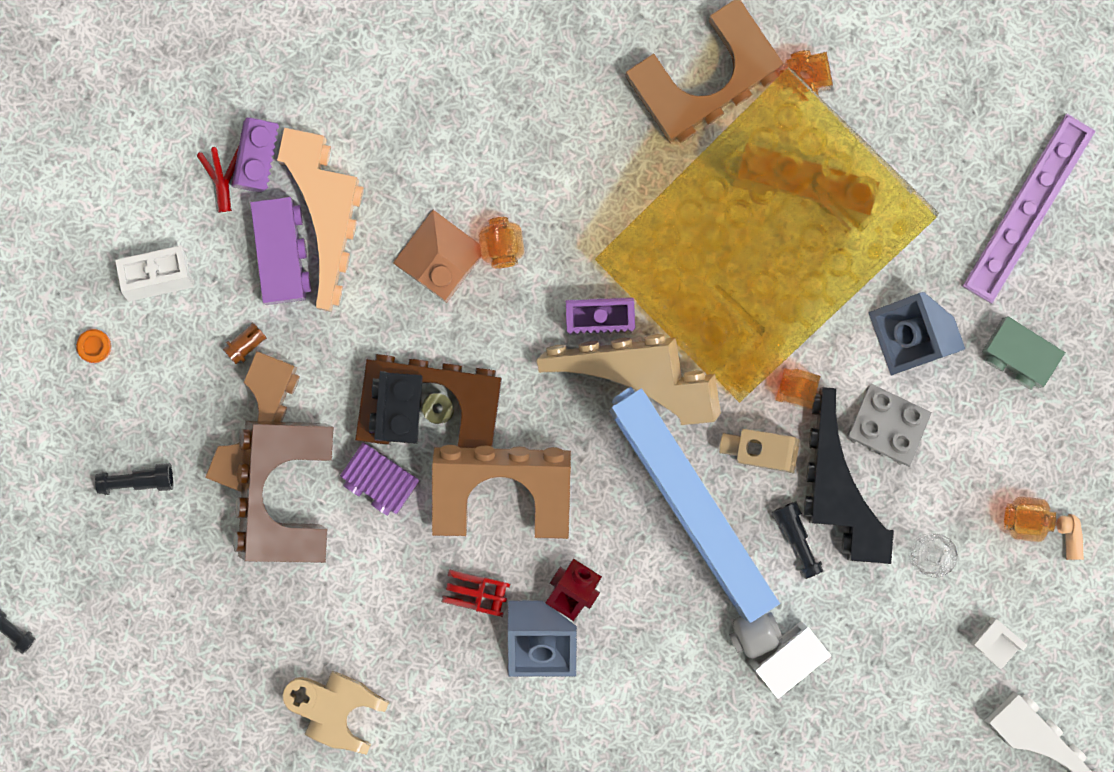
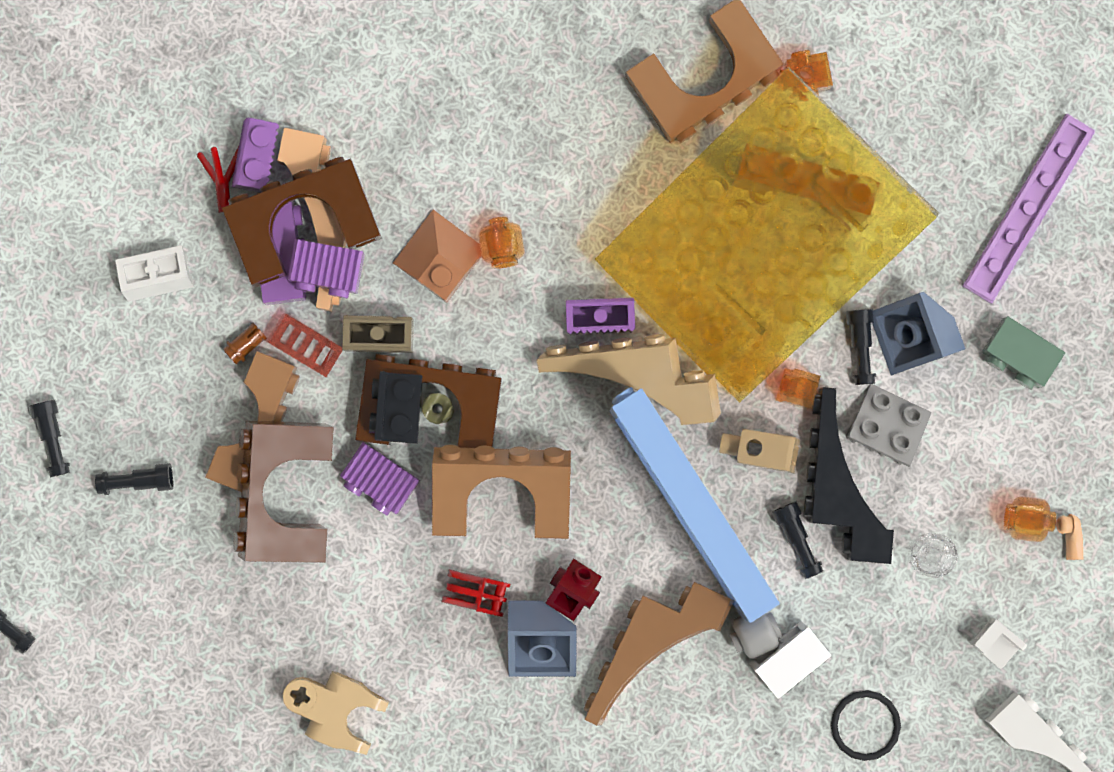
orange tile [76,329,112,363] -> none
none -> black piece [29,400,70,478]
none -> reddish brown arch [222,156,383,288]
none -> clear red slope [266,313,343,377]
none -> medium lavender brick [287,239,365,299]
none -> dark tan brick [342,315,414,353]
none -> medium nougat arch [584,582,735,726]
none -> black piece [831,690,901,761]
none -> black piece [846,309,877,385]

